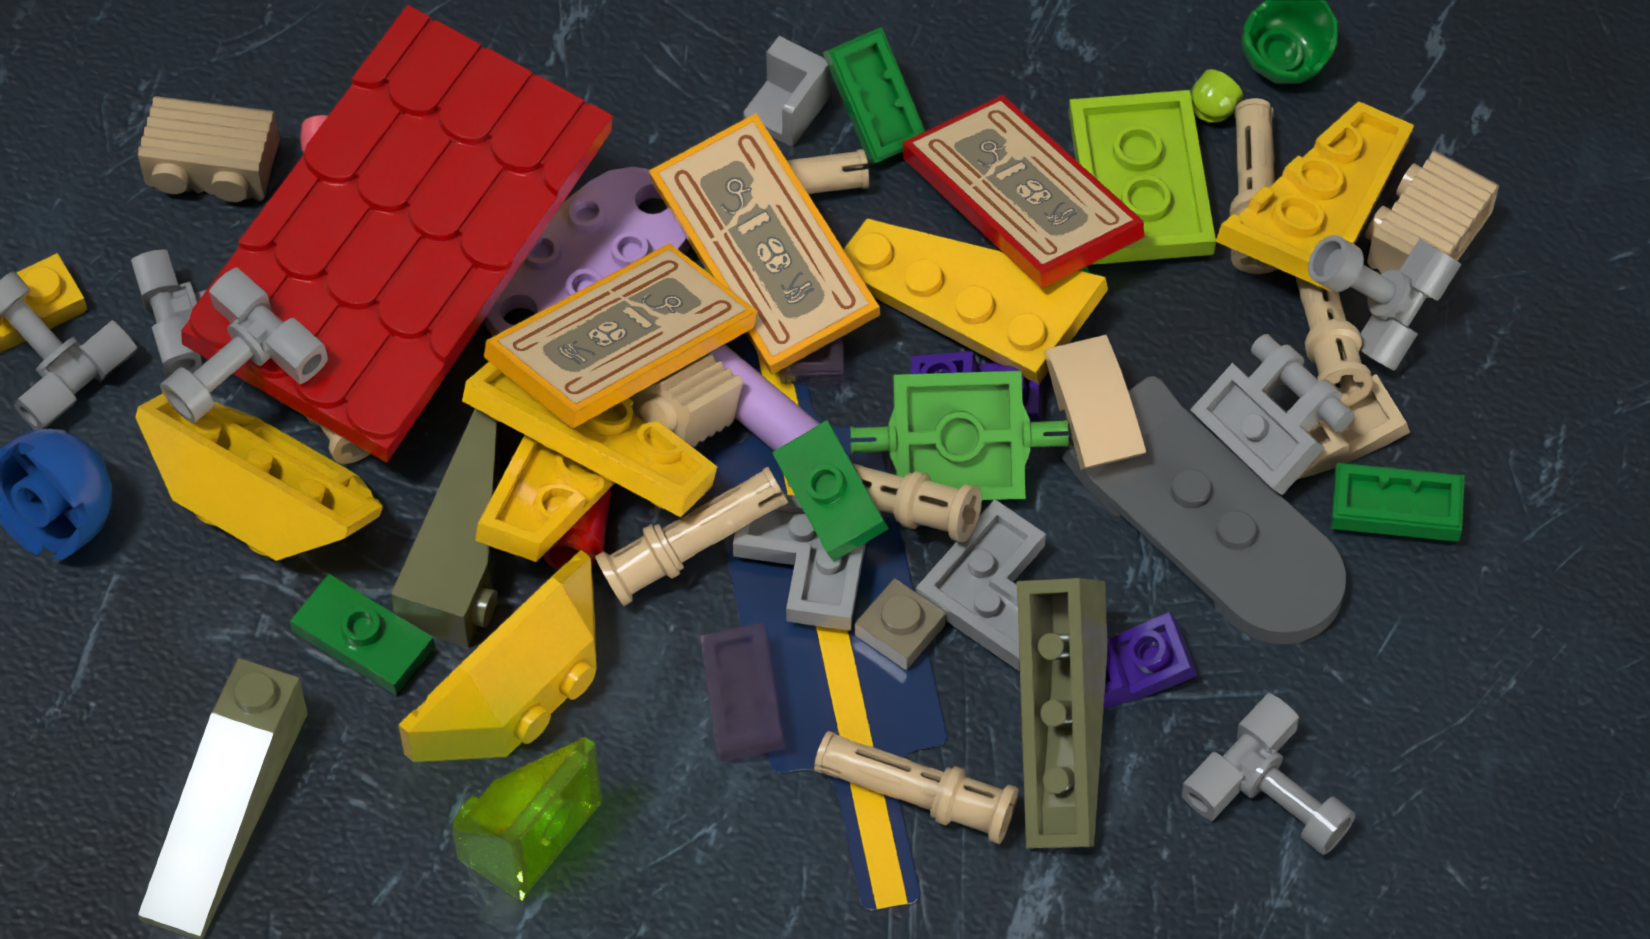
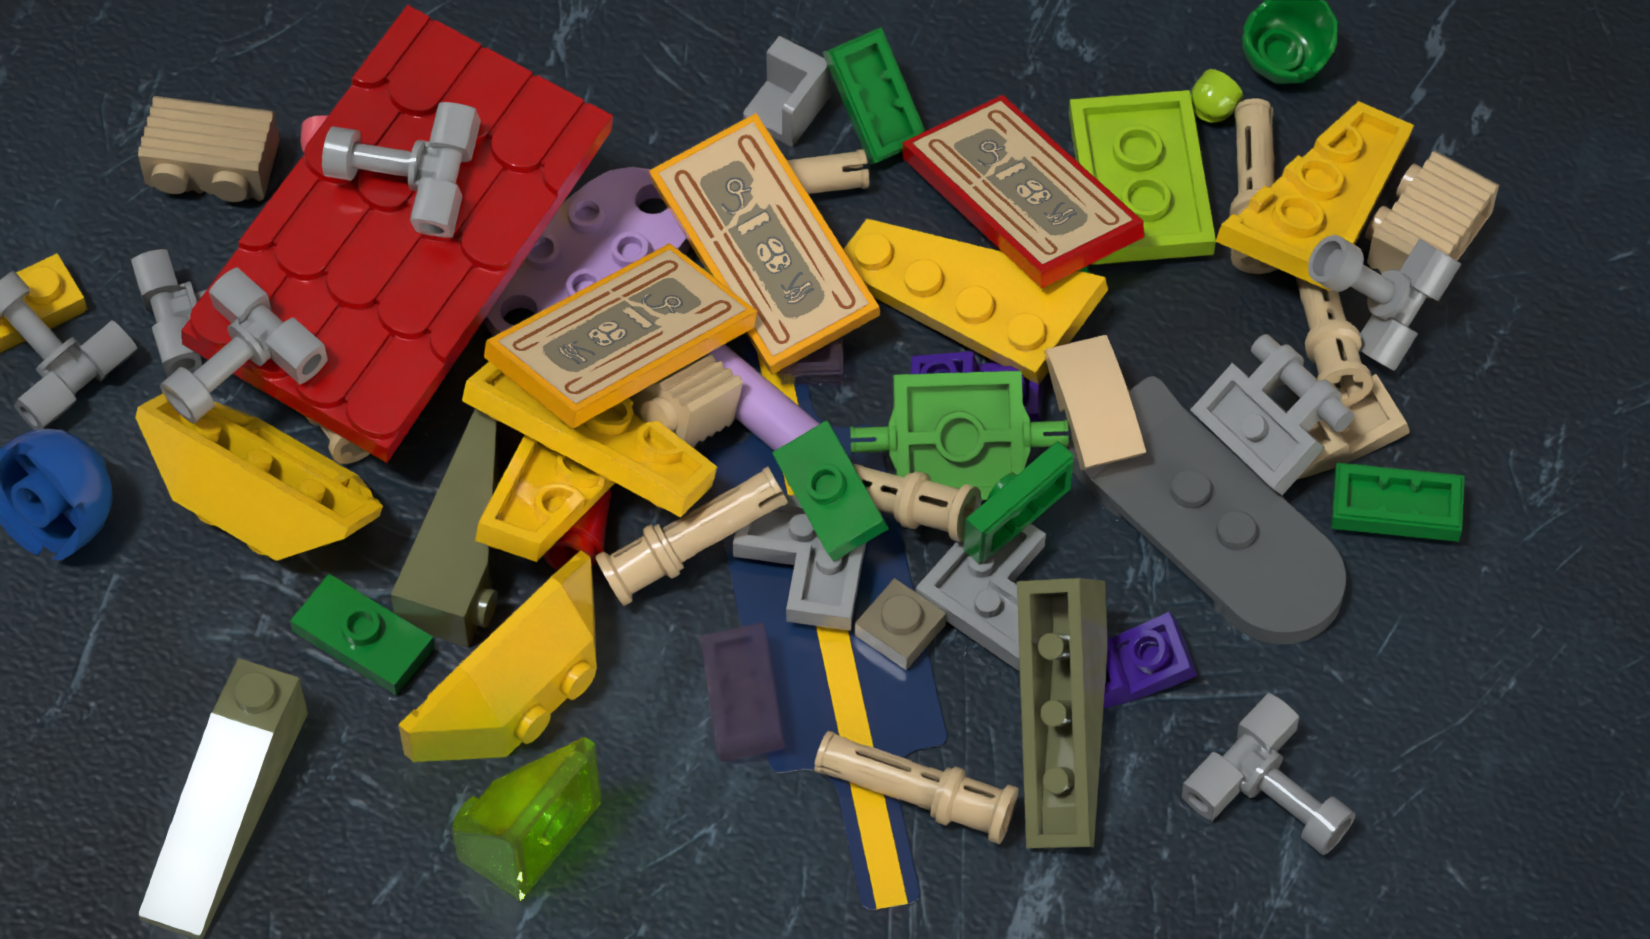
none -> light grey bar [322,102,481,238]
none -> green plate [963,441,1074,565]

